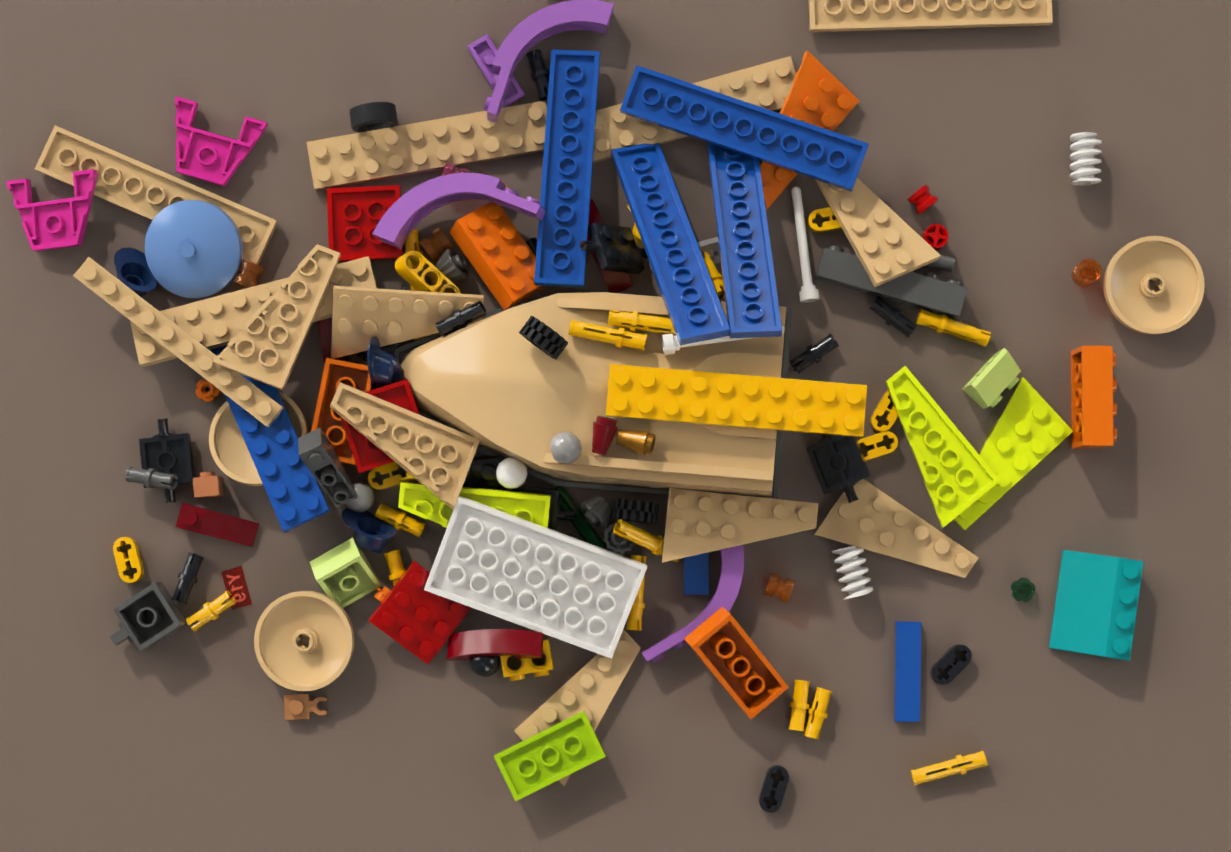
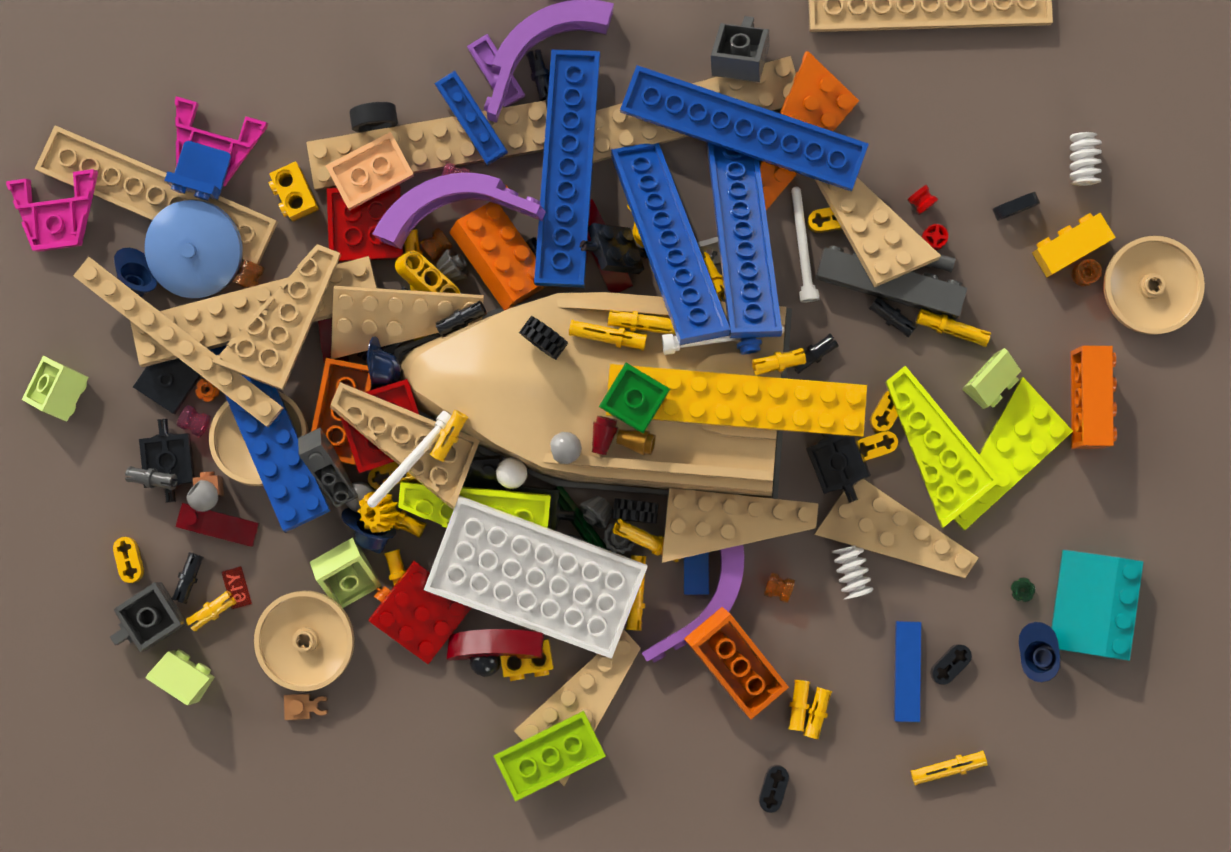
none -> yellowish green slope [22,356,89,421]
none -> black plate [133,358,201,414]
none -> yellowish green slope [145,649,215,706]
none -> blue bracket [164,141,231,201]
none -> clear pink wheel [177,405,211,438]
none -> light grey piece [186,480,218,512]
none -> yellow brick [268,161,320,222]
none -> light nougat plate [326,132,414,210]
none -> yellow gear [357,491,400,533]
none -> white piece [367,411,454,508]
none -> yellow pin [430,410,468,462]
none -> blue tile [434,71,508,166]
none -> green plate [599,362,670,434]
none -> dark grey hinge [711,16,770,82]
none -> blue plate [736,338,762,355]
none -> yellow pin [752,348,806,376]
none -> black beam [992,192,1040,221]
none -> dark blue piece [1019,622,1061,682]
none -> yellow brick [1032,213,1116,278]

